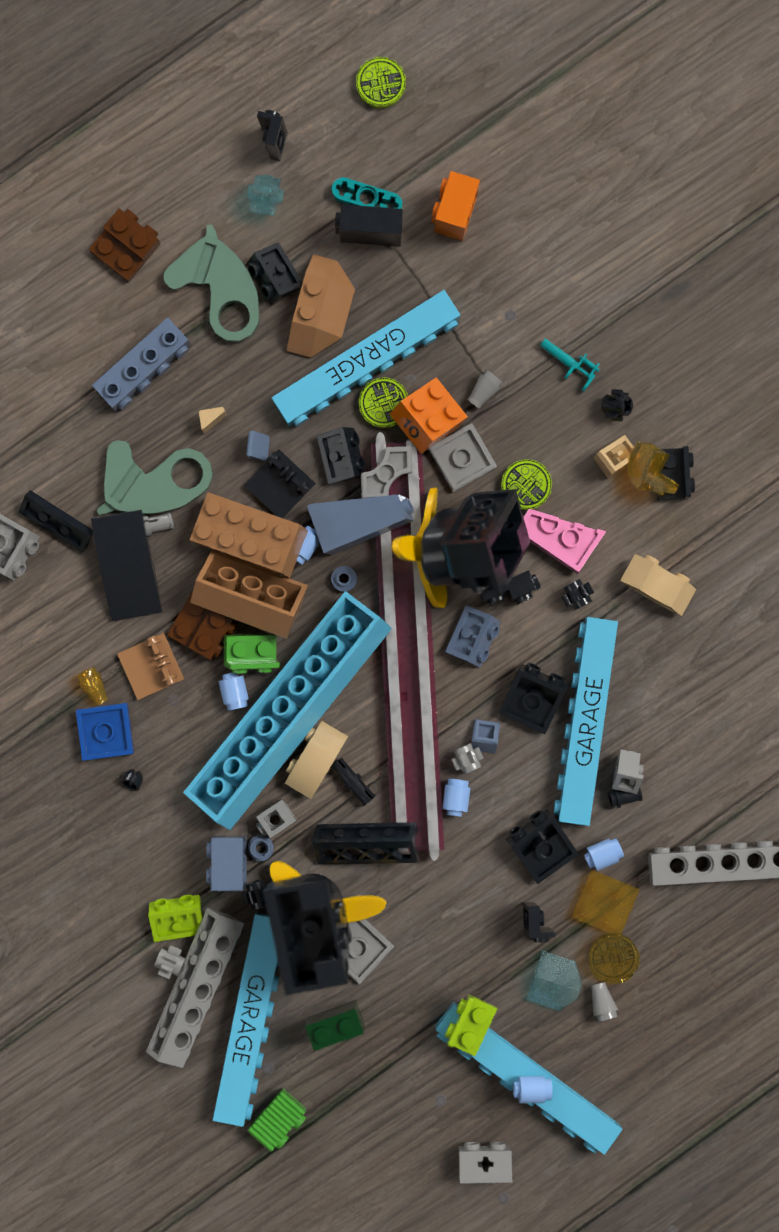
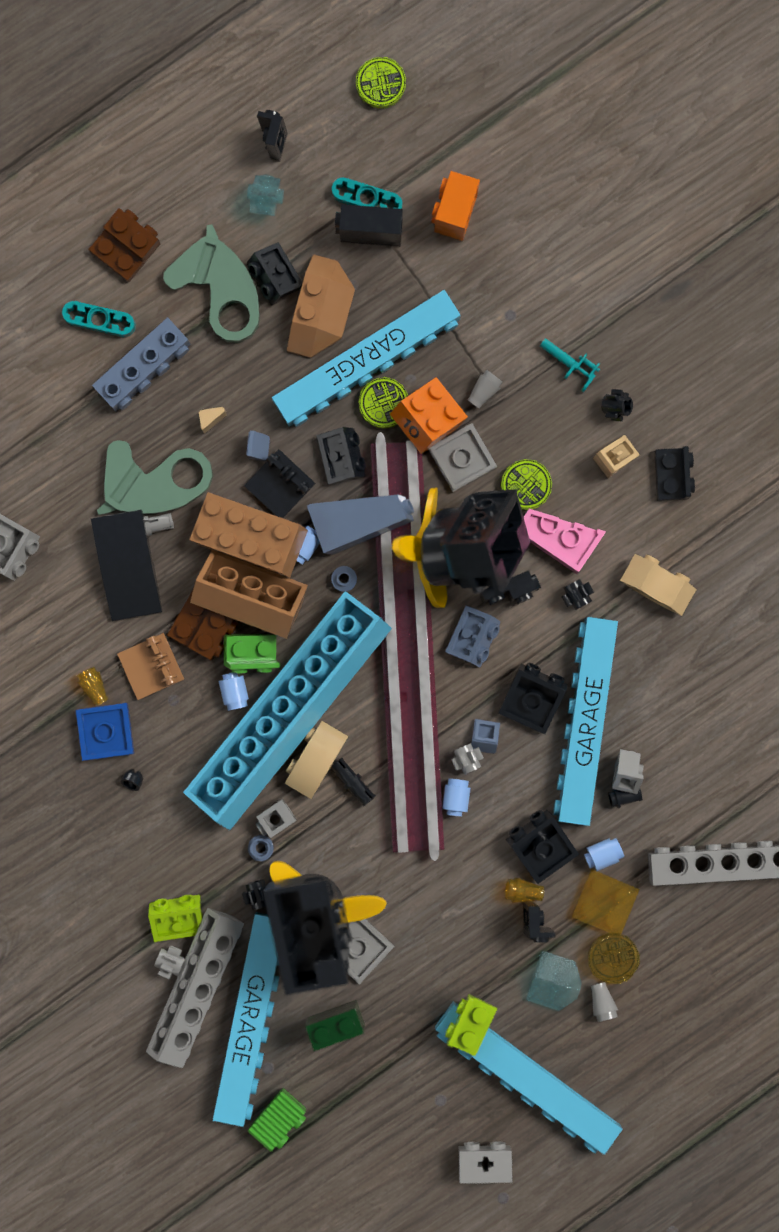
black plate [19,490,93,553] -> none
sand blue brick [206,835,247,891] -> none
black fence [312,822,419,864] -> none
light grey tile [361,446,412,498] -> none
light blue brick [513,1076,552,1103] -> none
clear yellow brick [627,441,679,495] -> none
none -> teal beam [62,301,136,337]
none -> clear yellow cone [505,877,544,903]

